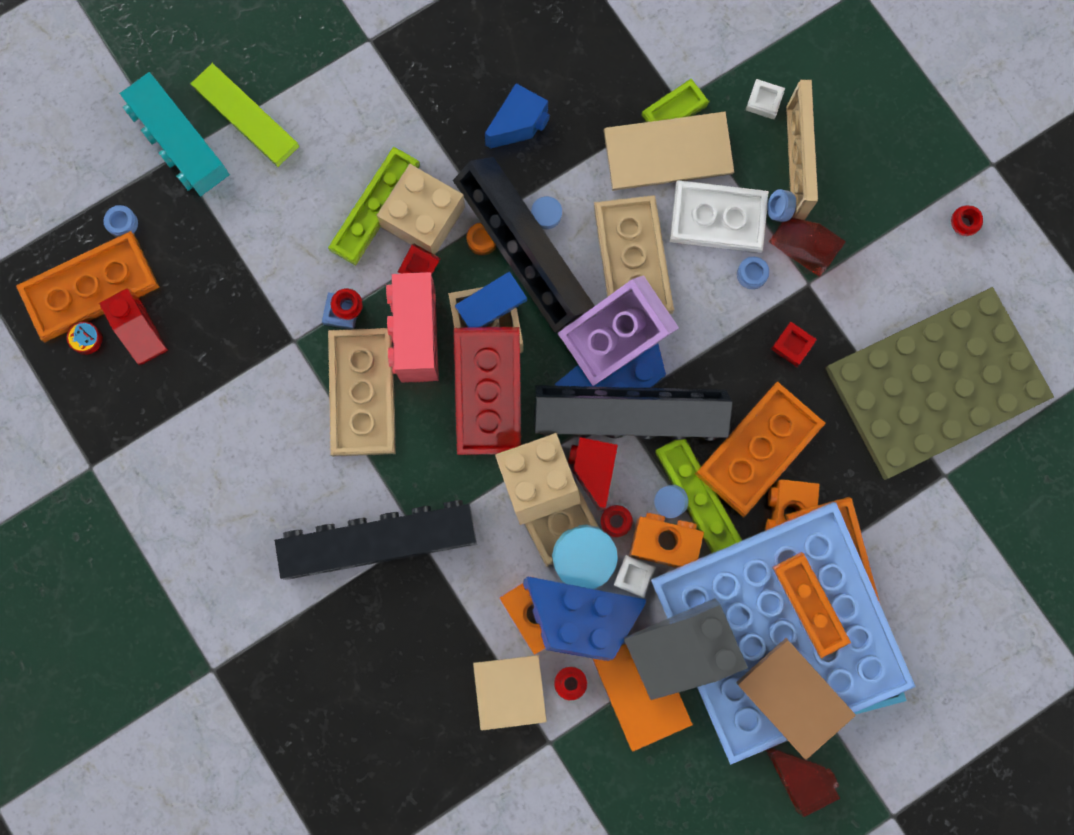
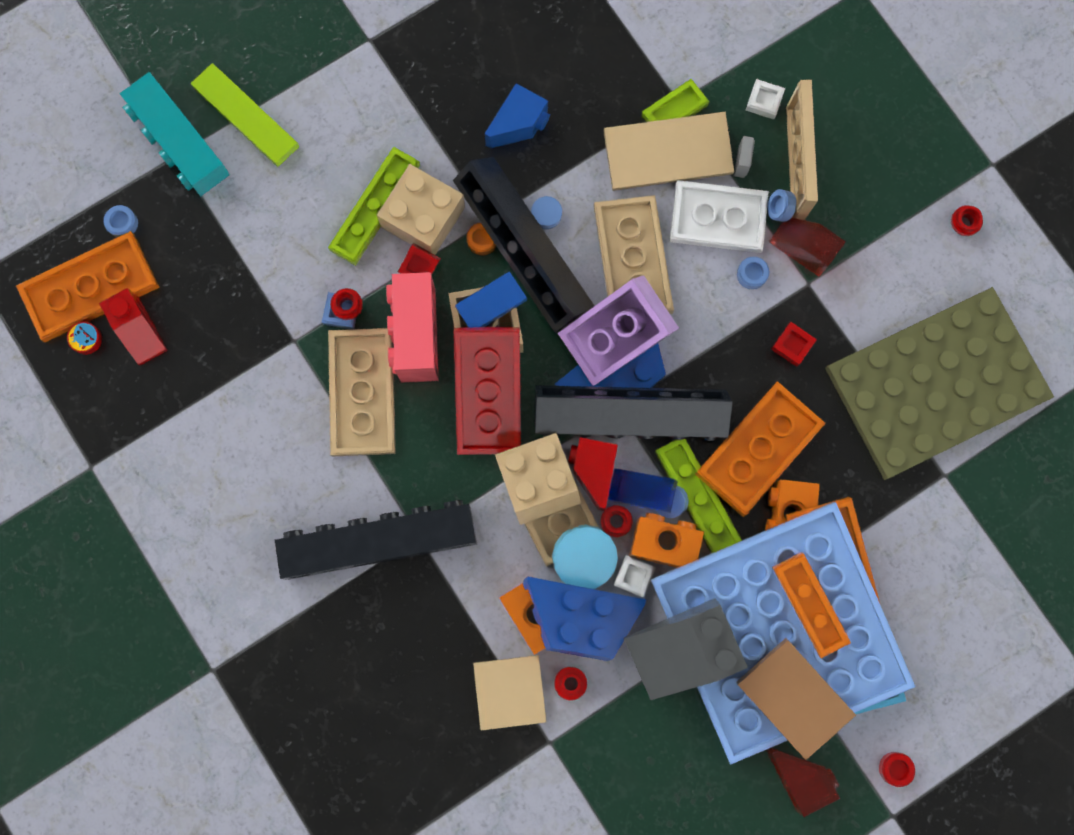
orange tile [592,643,693,752] -> none
none -> clear blue tile [608,468,678,513]
none -> light grey tile [734,136,755,178]
none -> red tile [879,752,915,787]

